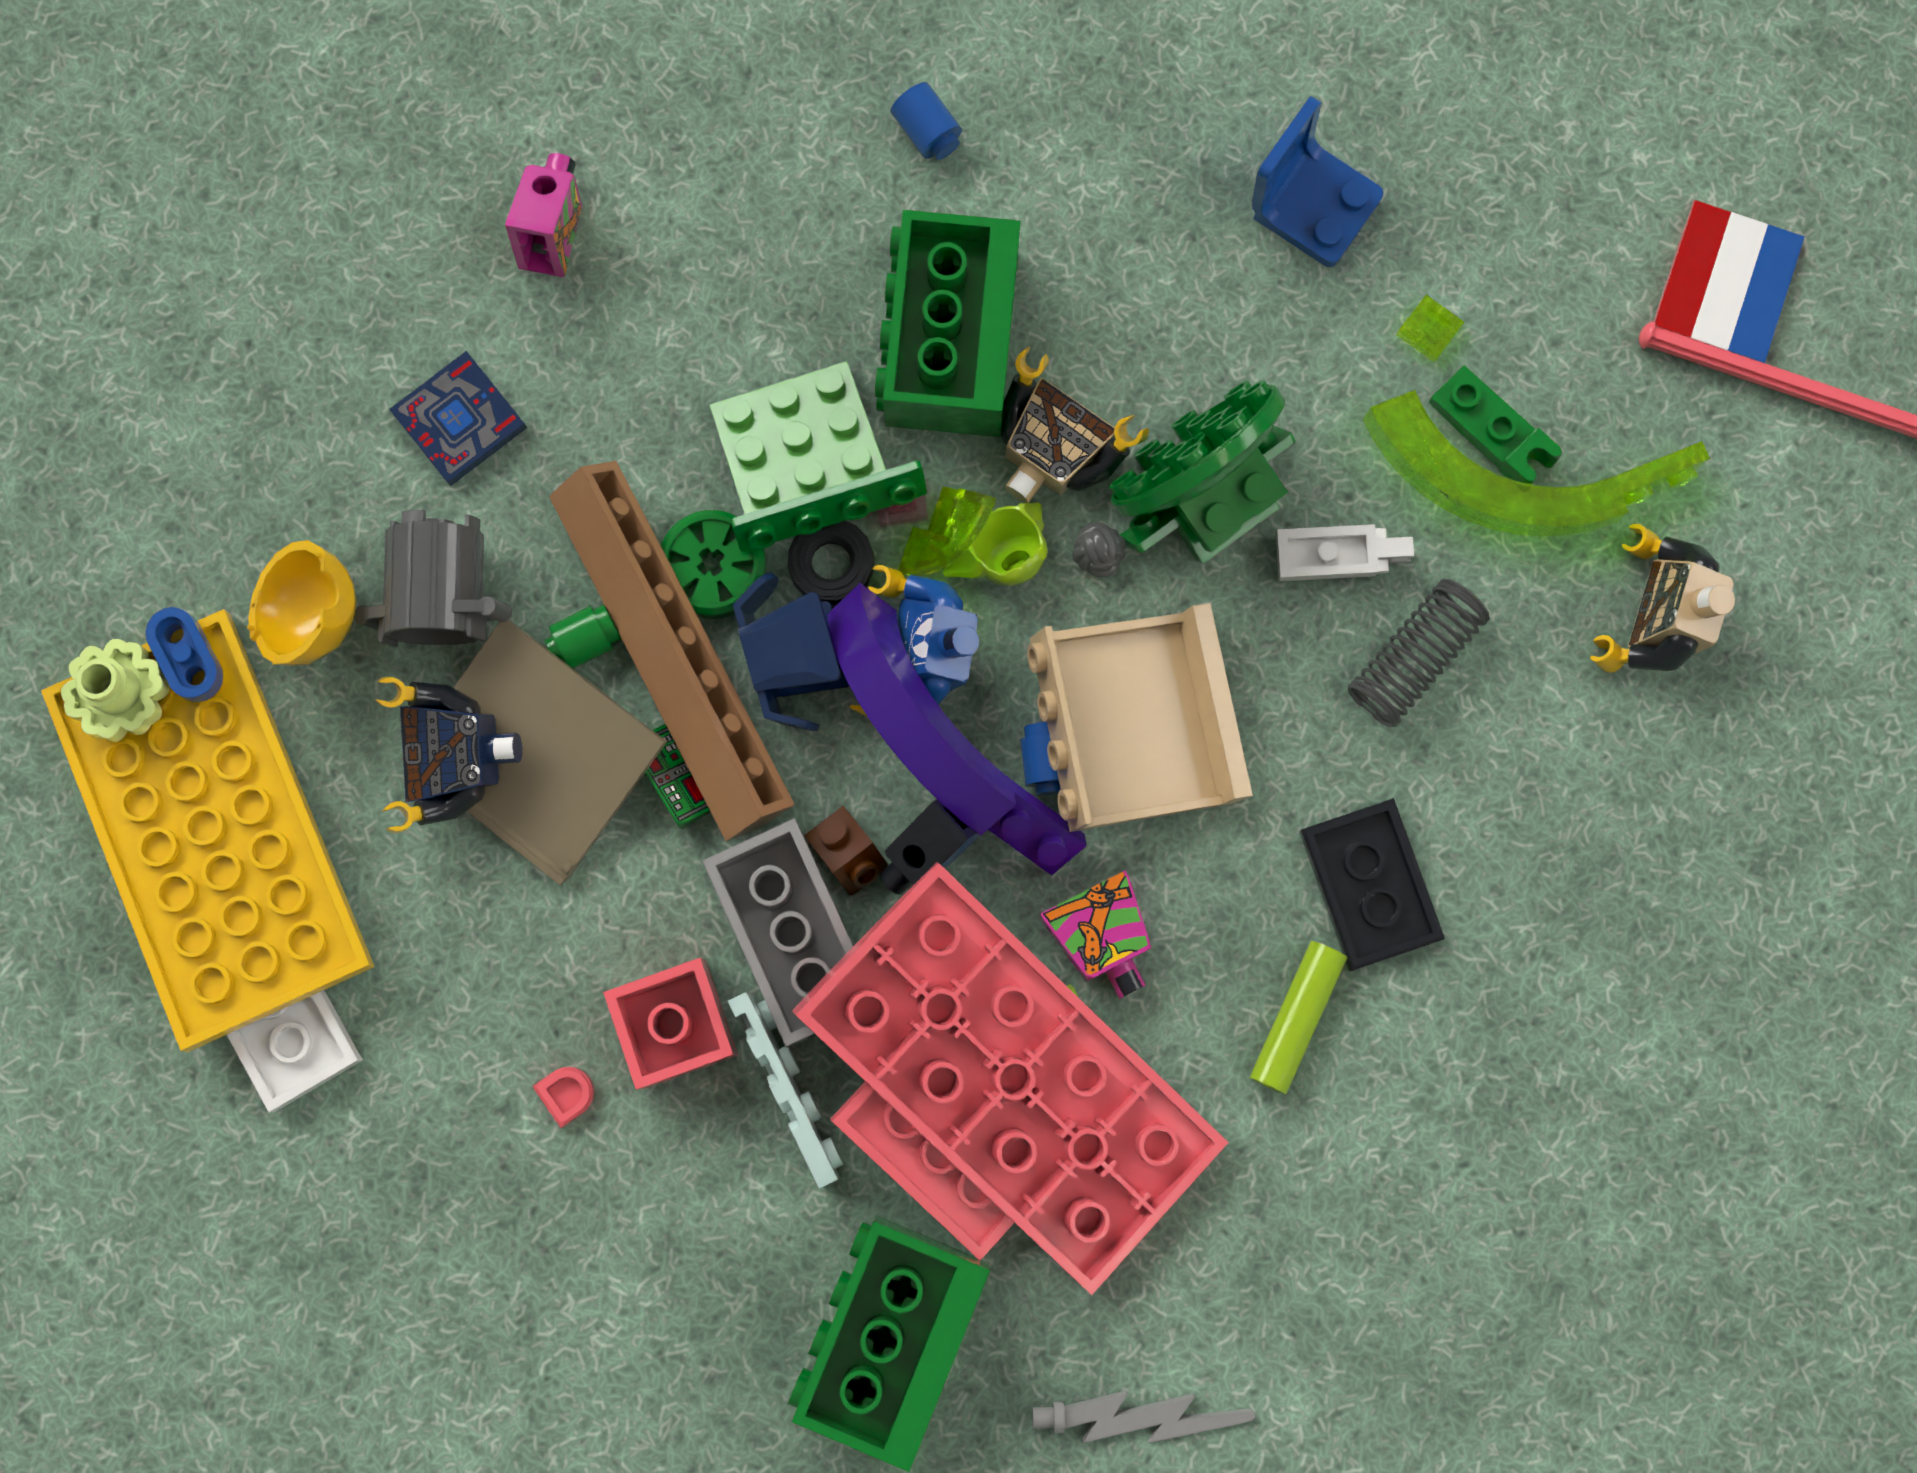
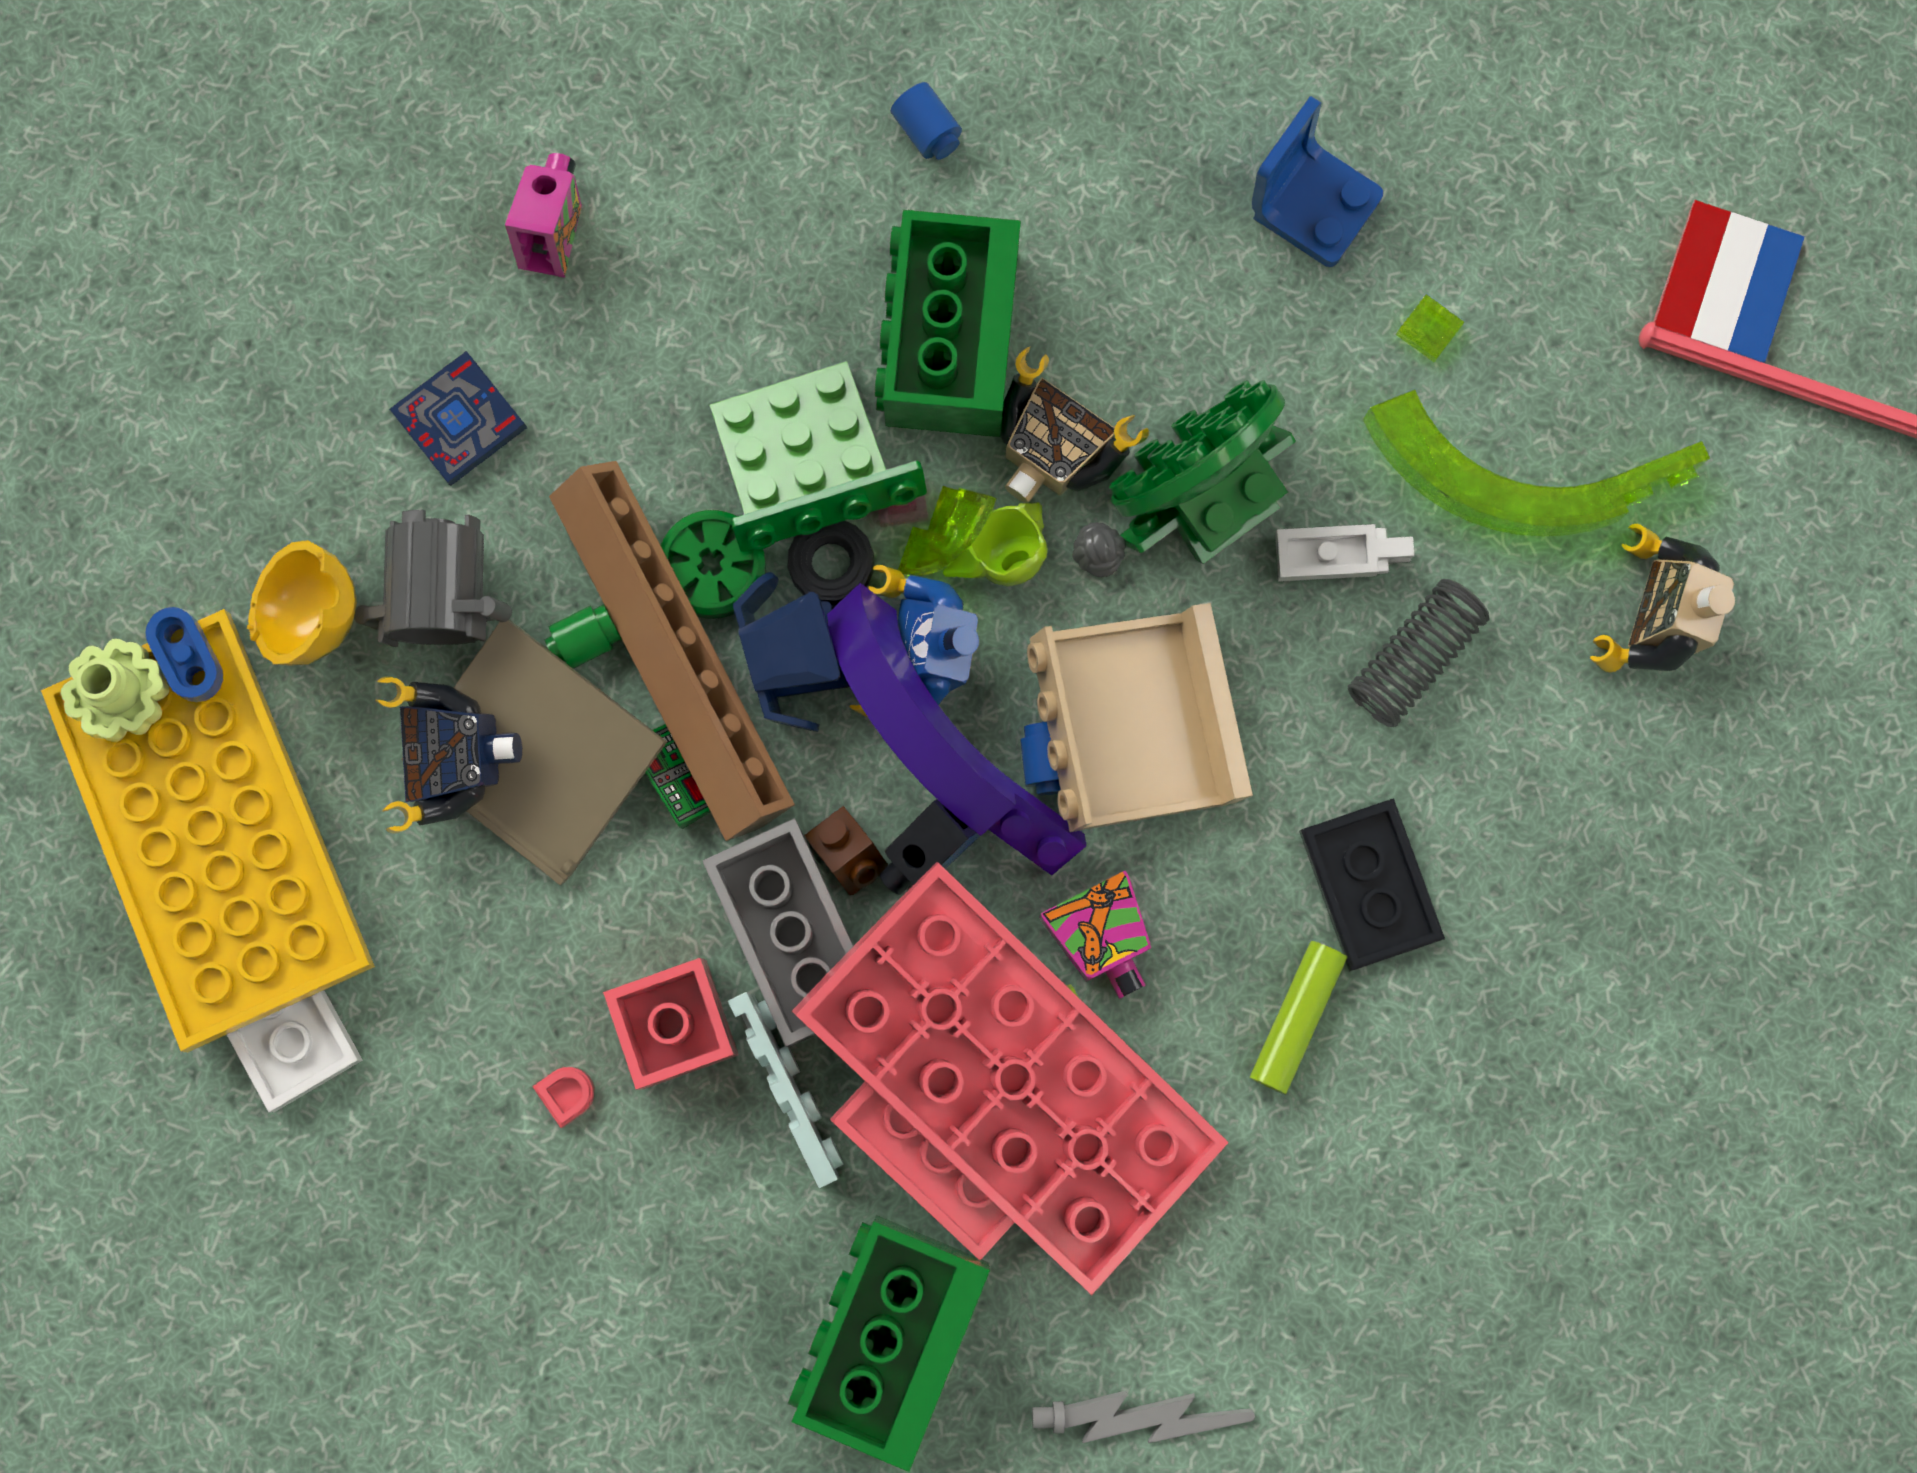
green plate [1429,365,1562,493] -> none

